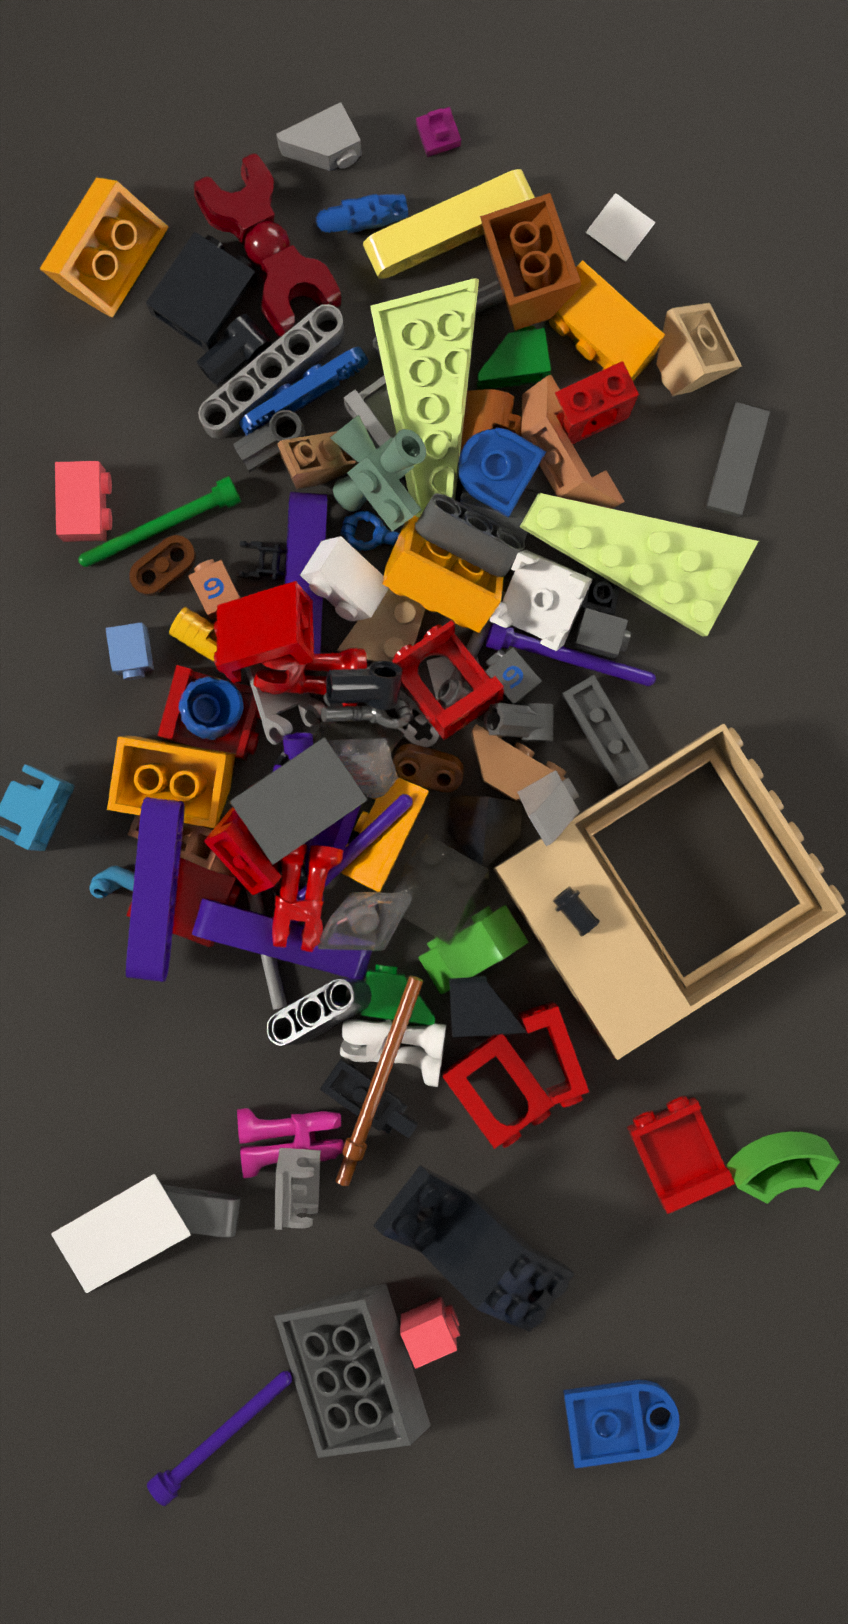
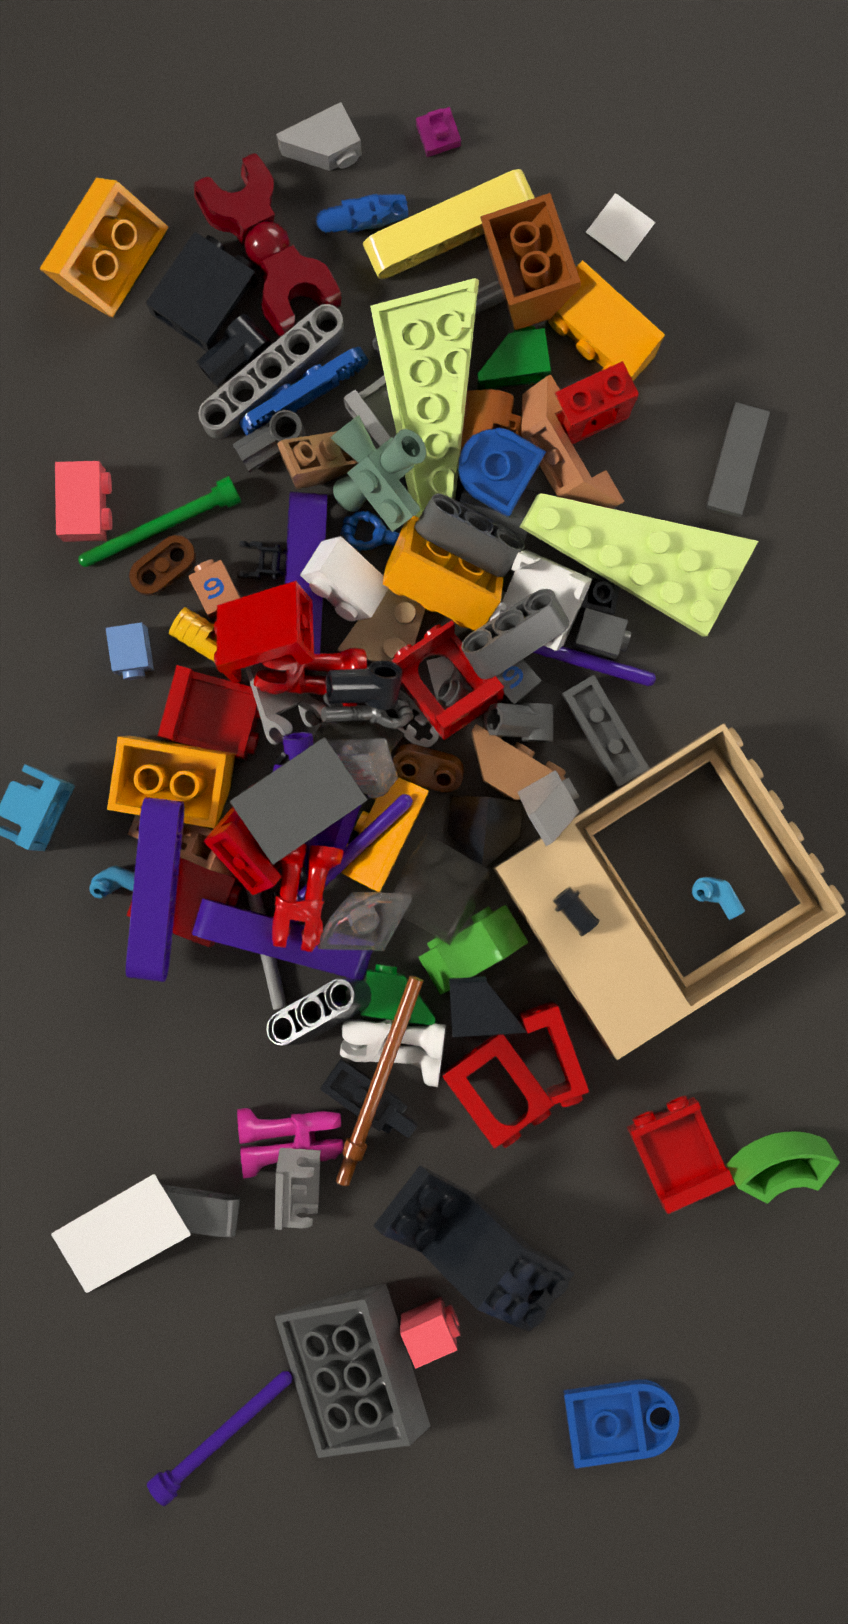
blue hair [178,676,244,740] -> none
tan slope [656,303,742,396] -> none
none -> dark grey beam [461,589,569,679]
none -> dark azure arm [692,877,745,920]

